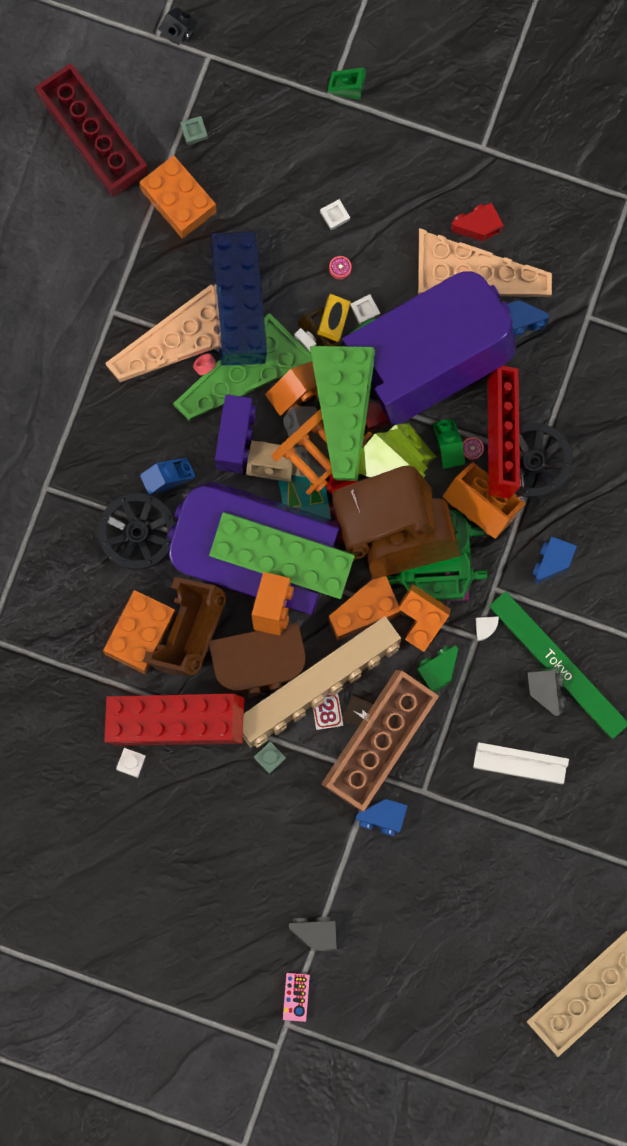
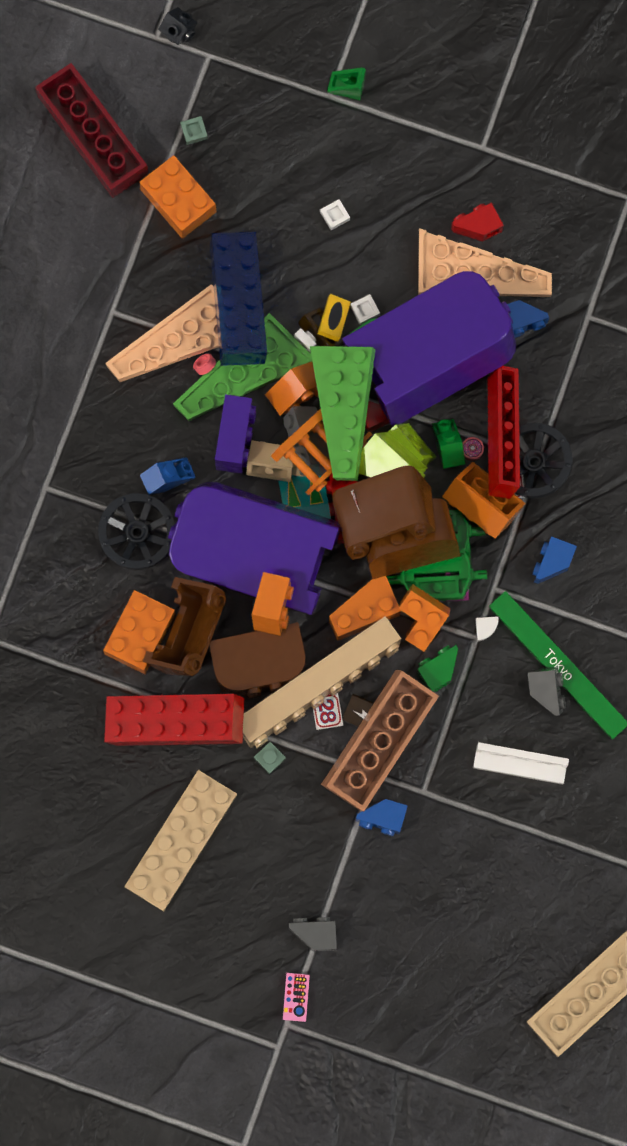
white plate [116,748,146,778] -> none
bright green plate [209,512,355,599] -> none
tile [329,256,351,280] -> none
none -> tan plate [124,770,237,912]

